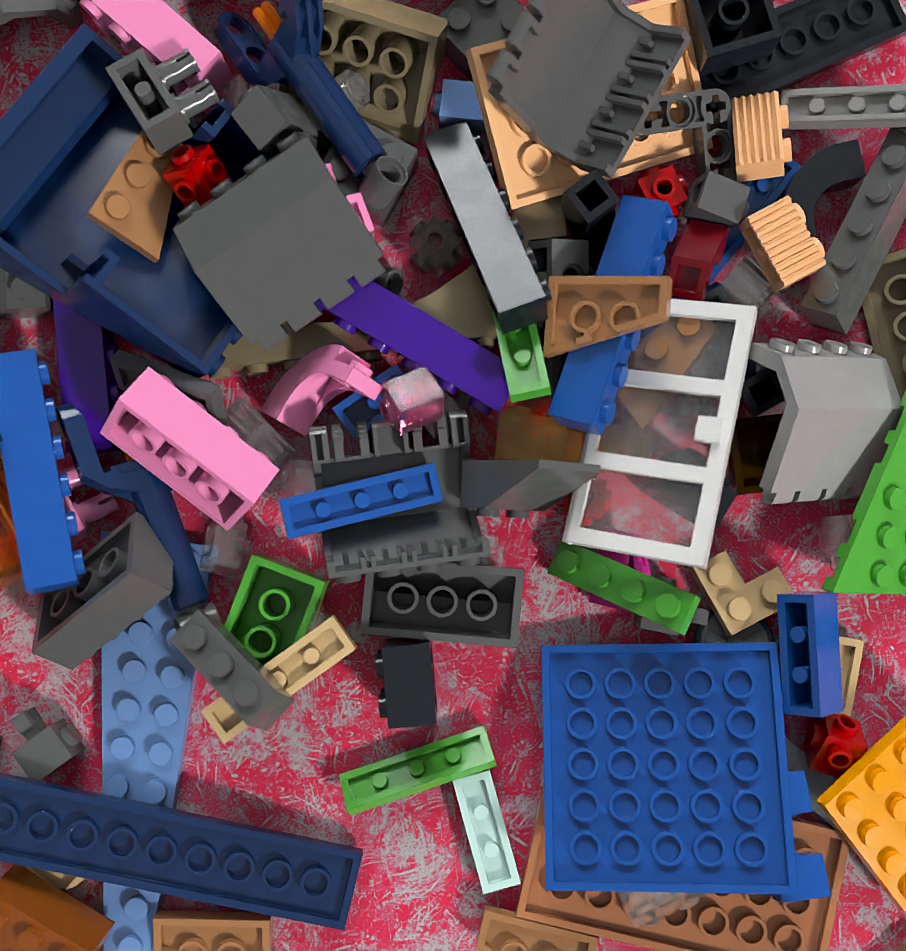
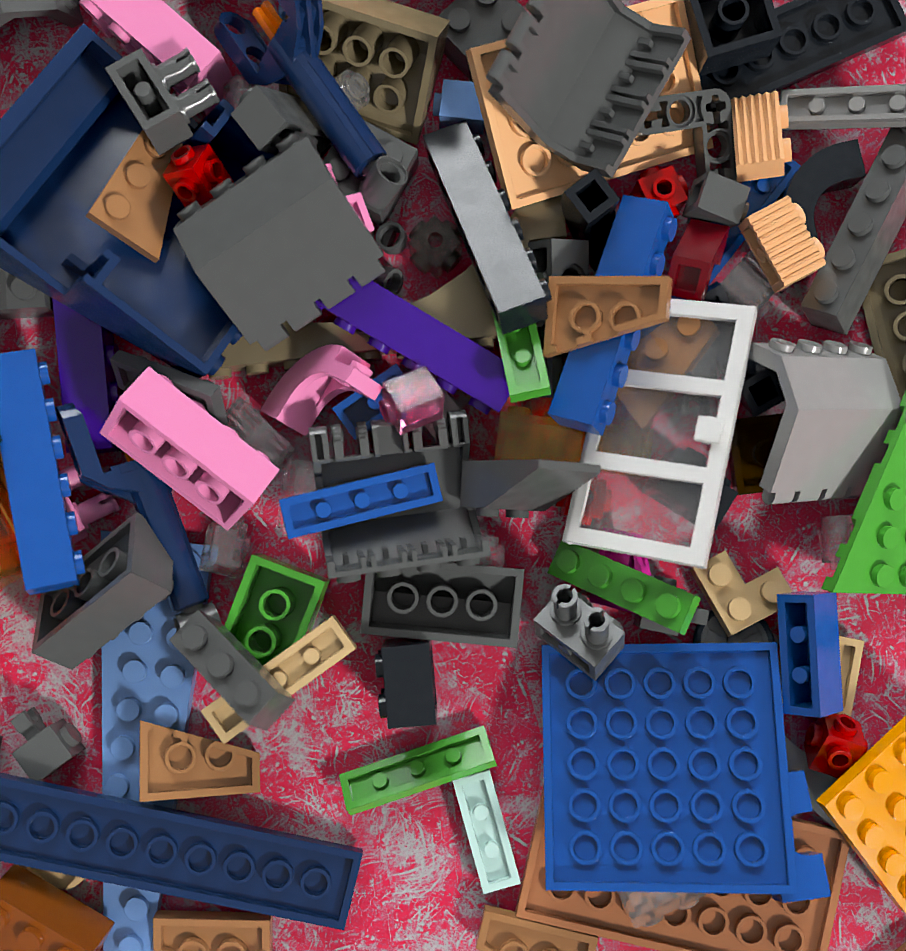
none -> medium nougat wing [139,720,260,802]
none -> dark grey hinge [376,221,408,255]
none -> dark grey brick [533,584,625,681]

